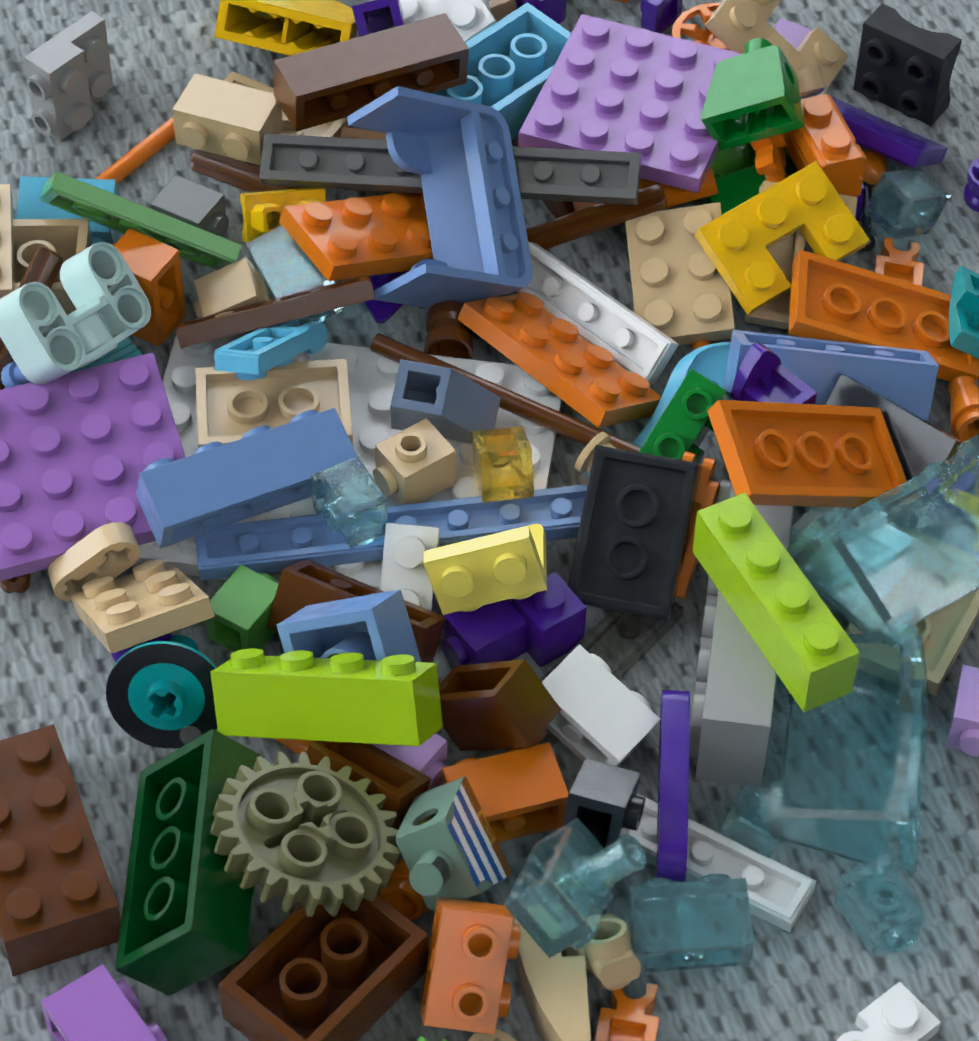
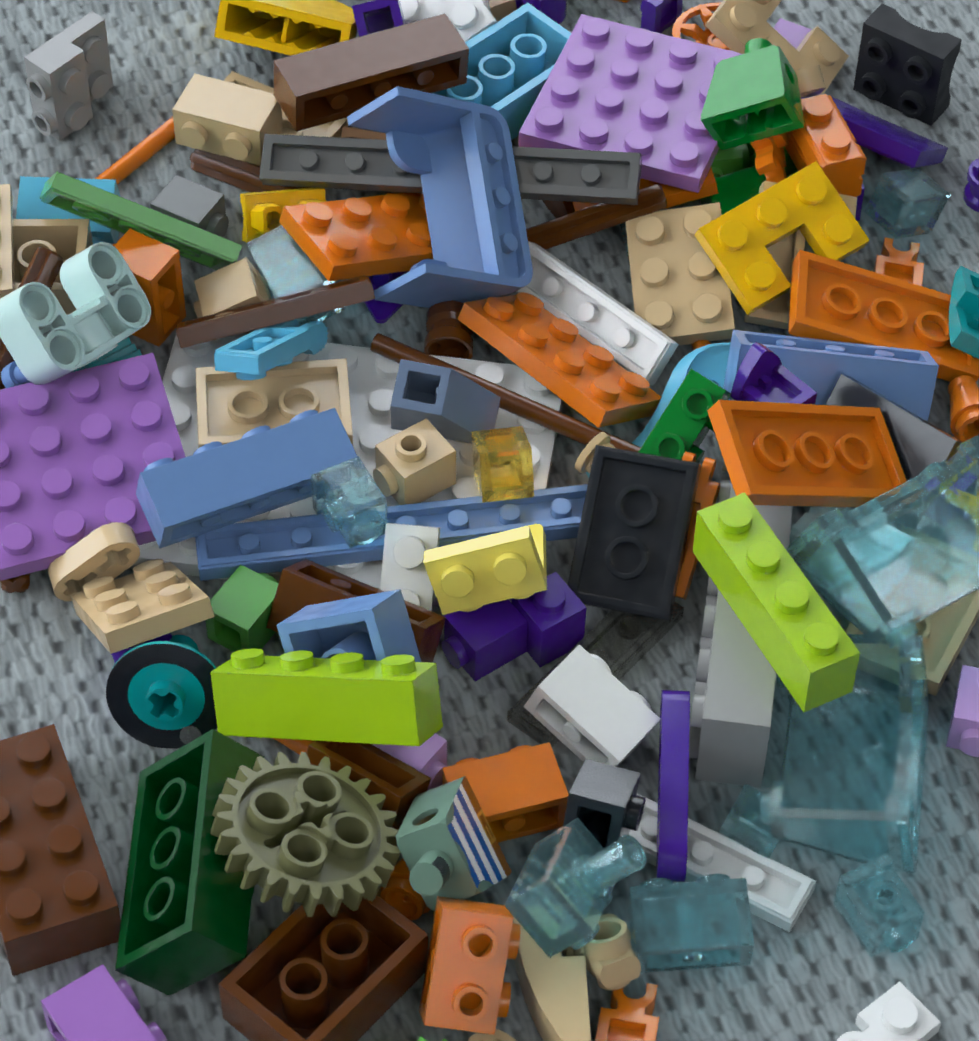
reddish brown piece [439,659,561,751] -> none
hinge [860,151,887,252] -> none

